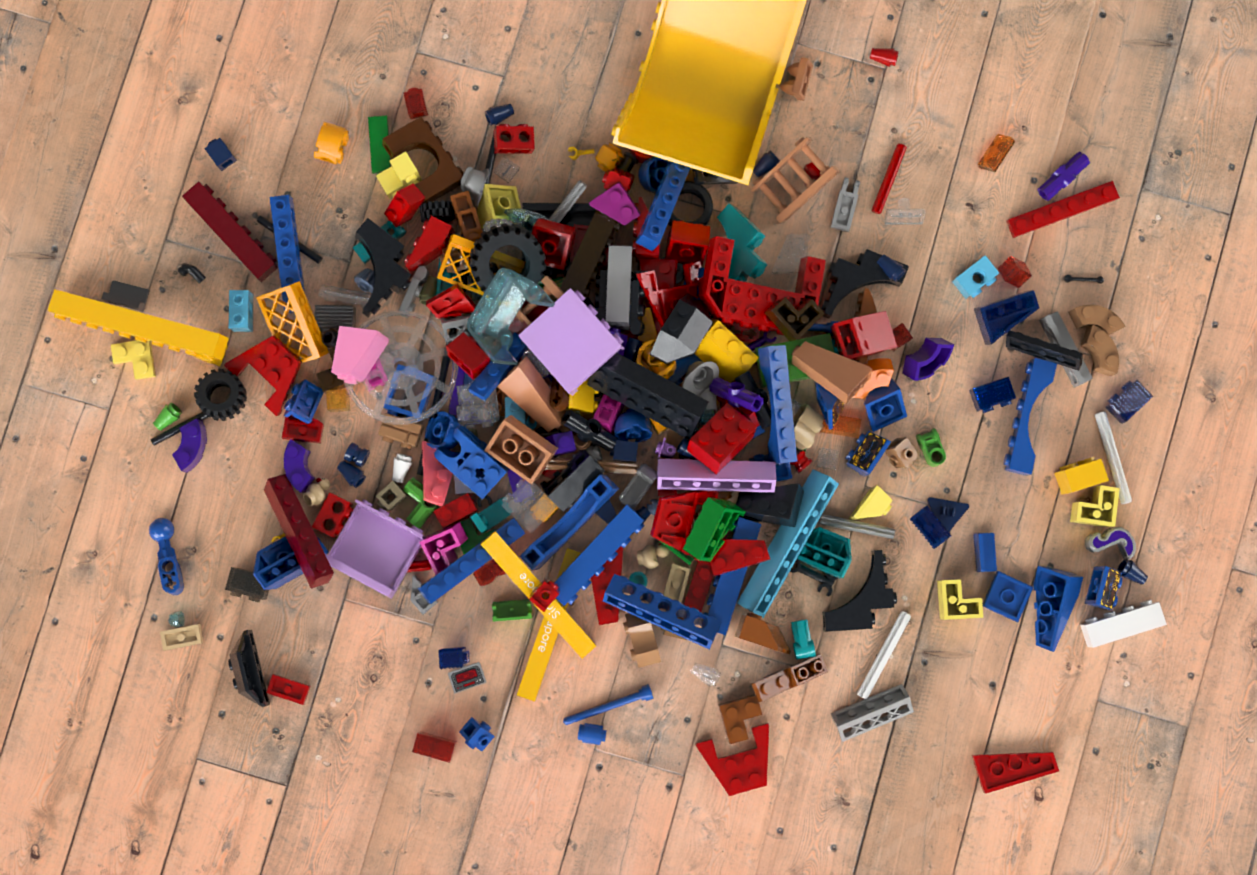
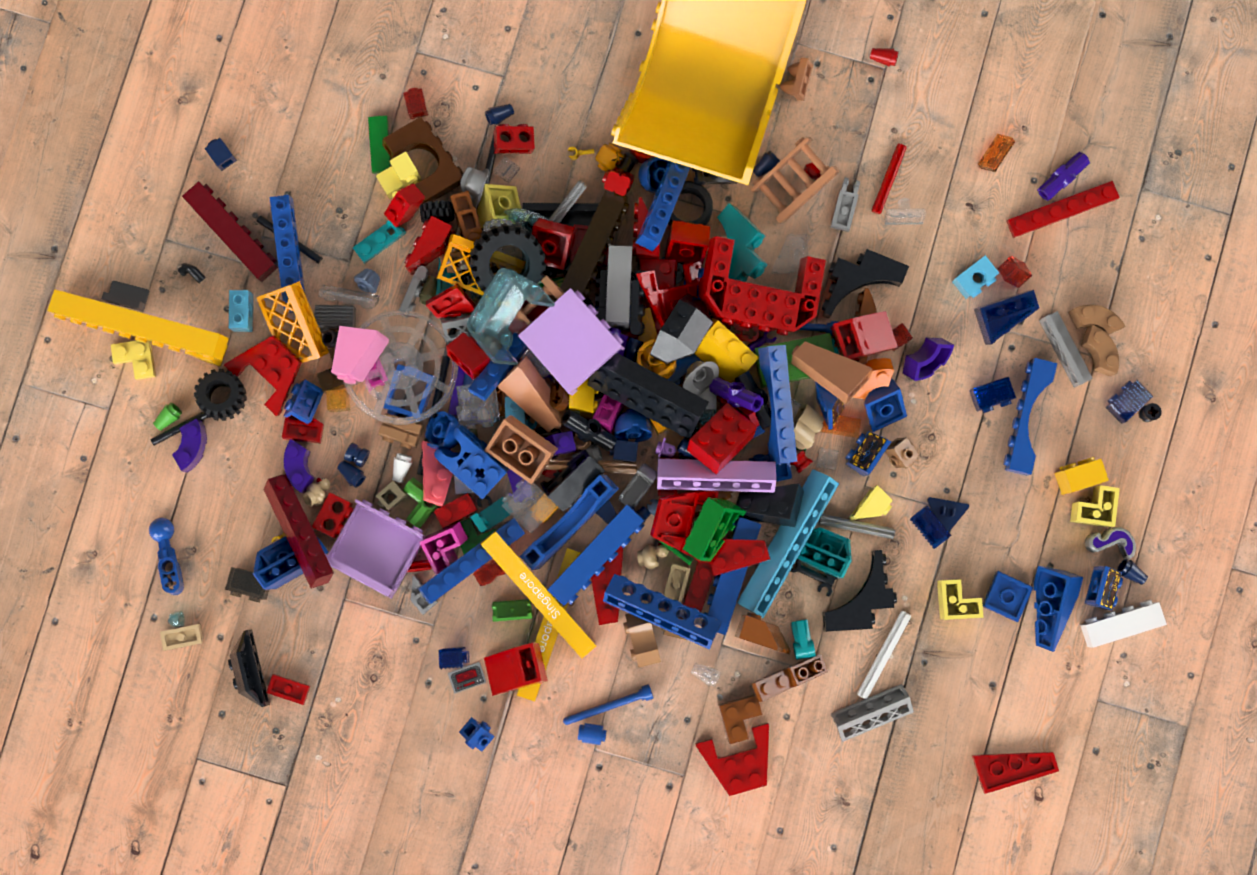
light orange brick [314,122,349,165] -> none
black arch [355,218,411,318] -> none
clear red brick [412,731,457,763] -> none
red brick [529,578,559,612] -> none
magenta wing [589,182,641,226] -> none
teal plate [629,572,648,587] -> none
dark brown brick [764,297,825,341] -> none
dark blue cone [877,254,906,282] -> none
bright green piece [916,428,946,467] -> none
blue panel [973,533,997,572] -> none
black plate [1006,330,1083,371] -> none
black hinge [1064,275,1104,284] -> none
white axle [1095,411,1132,504] -> none
none -> red slope [484,642,548,696]
none -> black bush [1138,403,1162,422]

